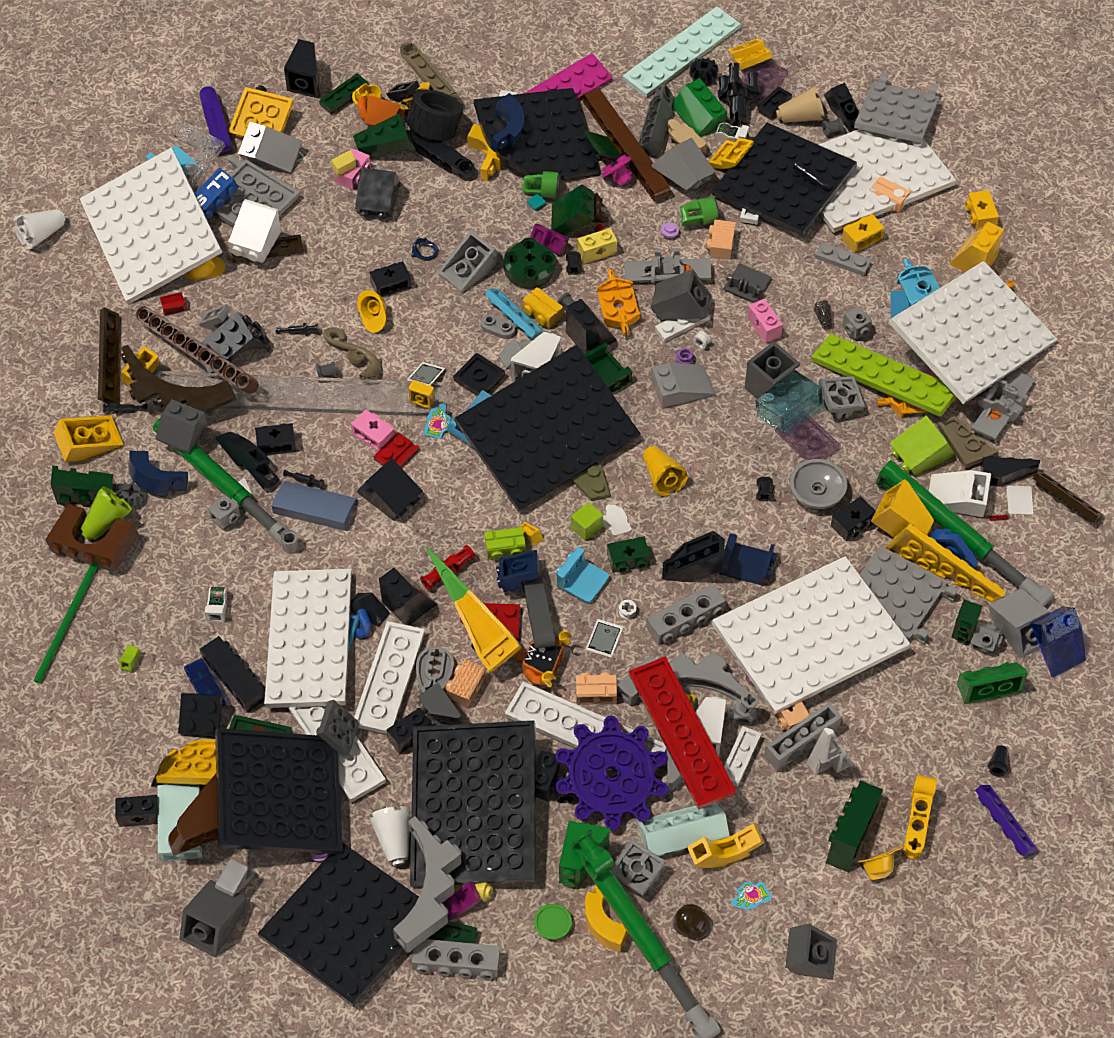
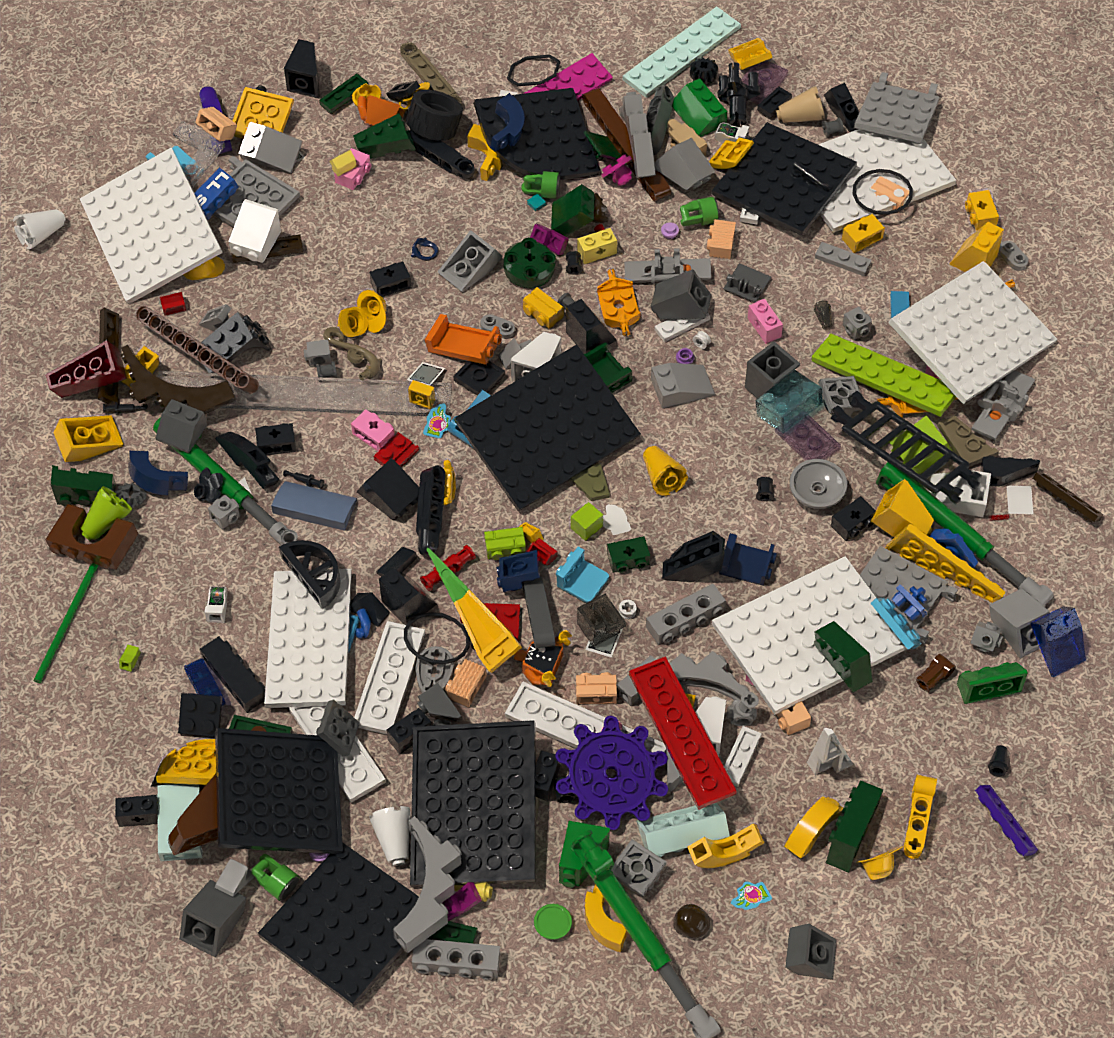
black piece [276,323,319,335] -> none
black slope [355,168,400,219] -> none
medium azure plate [485,289,545,339] -> none
light grey brick [764,703,842,771] -> none
medium azure plate [896,258,940,306] -> none
dark green brick [951,599,983,644] -> none
none -> dark red wedge [45,341,127,398]
none -> black plate [194,467,223,503]
none -> light nougat brick [195,107,237,142]
none -> bright green piece [251,854,299,901]
none -> black window [279,540,340,609]
none -> light grey brick [304,339,331,367]
none -> yellow piece [337,307,368,337]
none -> black slope [376,547,417,577]
none -> black piece [404,612,470,665]
none -> black piece [416,465,446,557]
none -> orange panel [424,314,502,365]
none -> yellow piece [443,460,456,505]
none -> black piece [507,55,561,86]
none -> red piece [527,538,558,565]
none -> clear smoke plate [577,593,626,647]
none -> light grey arch [619,92,656,178]
none -> yellow arch [784,796,843,858]
none -> dark green wedge [814,621,873,693]
none -> black bar [831,391,982,505]
none -> black piece [852,169,913,215]
none -> medium azure plate [871,598,922,650]
none -> blue hips [891,584,927,621]
none -> reddish brown piece [916,653,956,692]
none -> light grey plate [999,241,1028,271]

